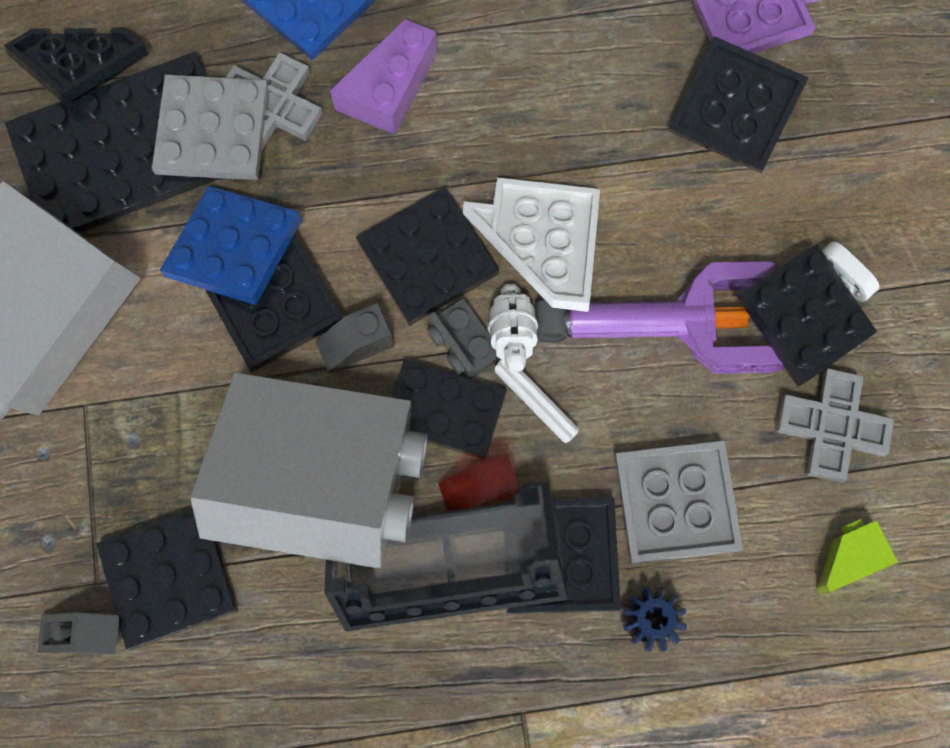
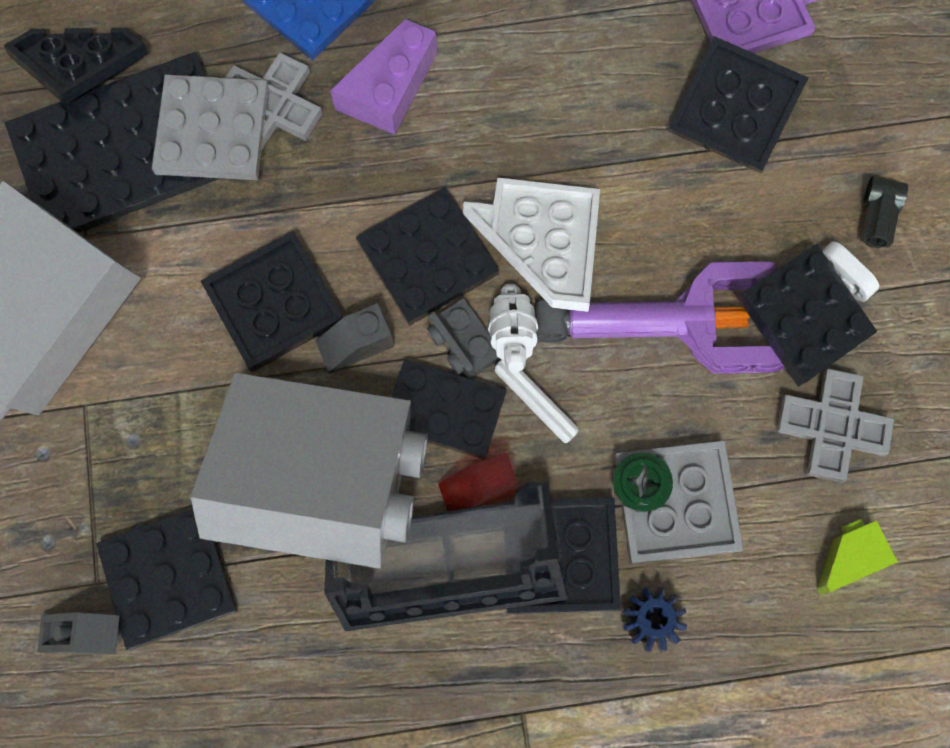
blue plate [160,186,302,305] -> none
none -> dark green gear [613,453,673,513]
none -> pearl dark grey piece [860,175,908,248]

